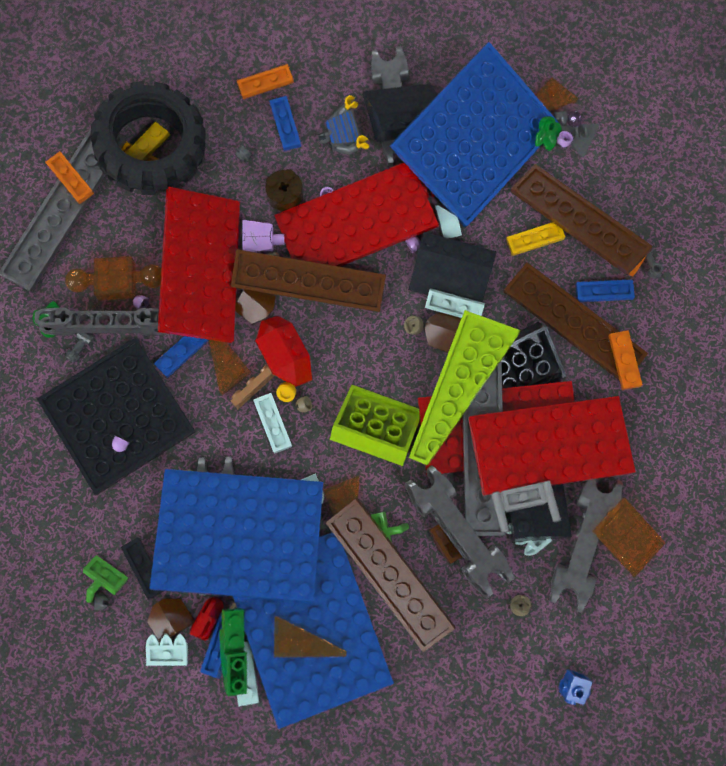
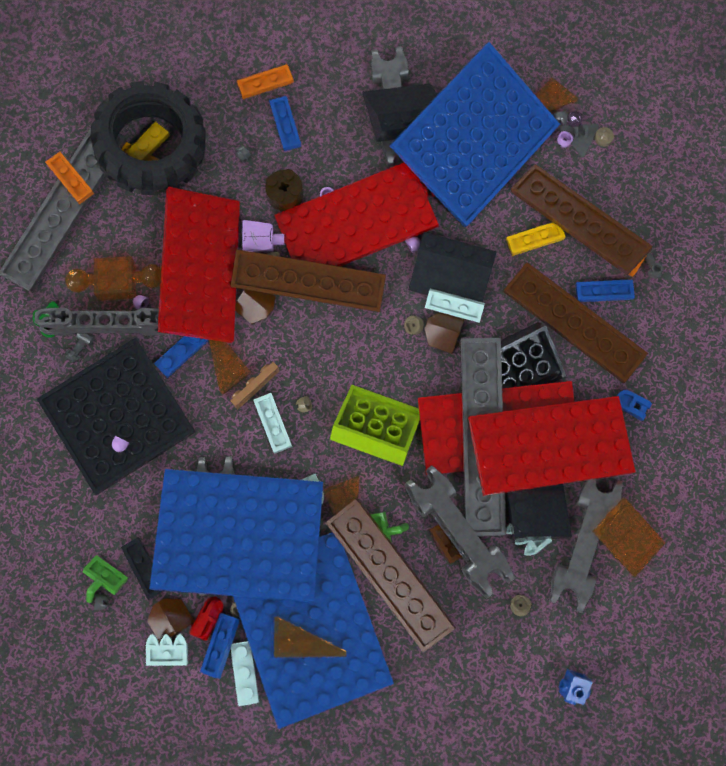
green slope [219,608,247,696] -> none
red wedge [255,316,312,387] -> none
yellow tile [276,382,296,402] -> none
torso [317,95,369,155] -> none
lime wing [409,310,520,465] -> none
light aqua slope [435,205,462,238] -> none
light grey plate [492,481,561,533] -> none
green plate [535,116,562,151] -> none
orange plate [609,330,642,390] -> none
none -> dark tan tile [595,127,614,147]
none -> blue plate [617,390,652,421]

